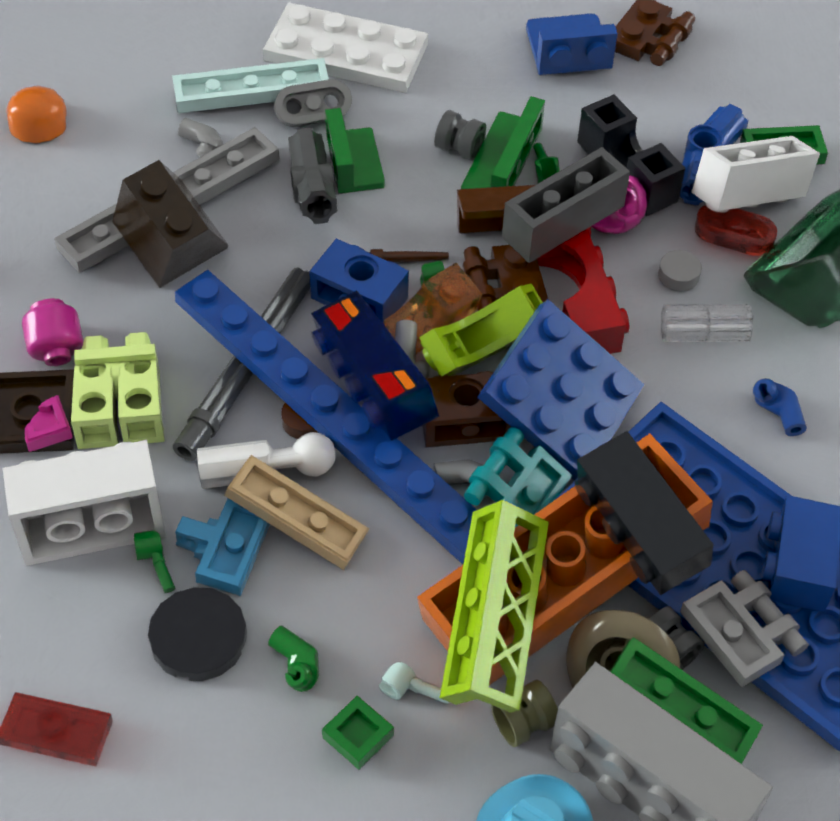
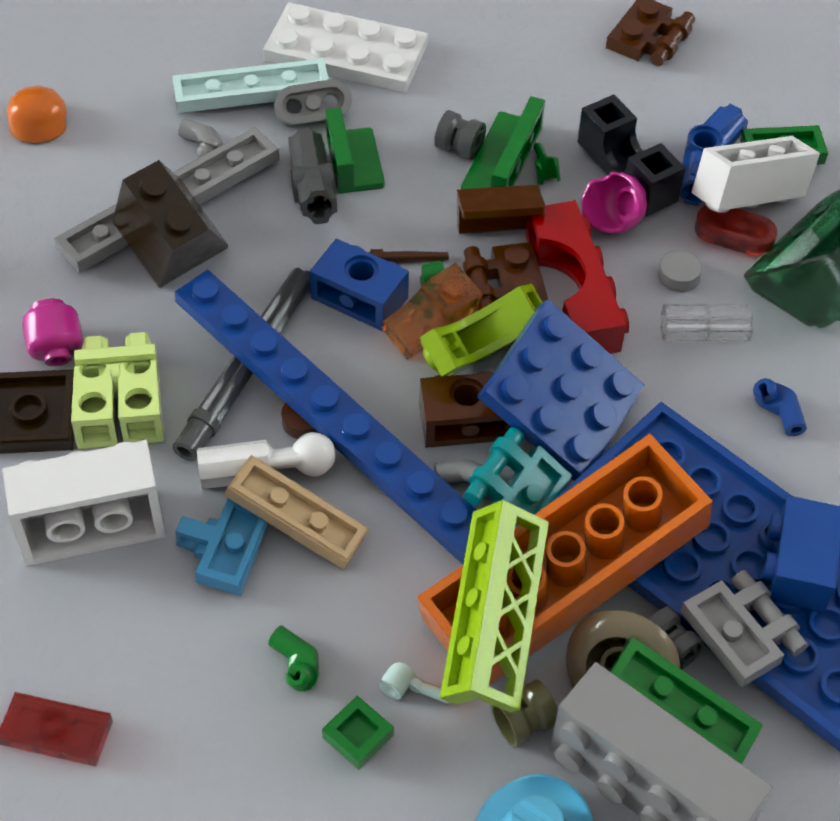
dark pink tile [25,395,73,452] -> none
green hand [134,530,175,593] -> none
black tile [148,587,247,681] -> none
clear blue brick [311,291,440,441] -> none
light grey arm [394,320,430,384] -> none
dark grey brick [502,147,630,263] -> none
blue bracket [526,13,618,75] -> none
black brick [575,431,714,596] -> none

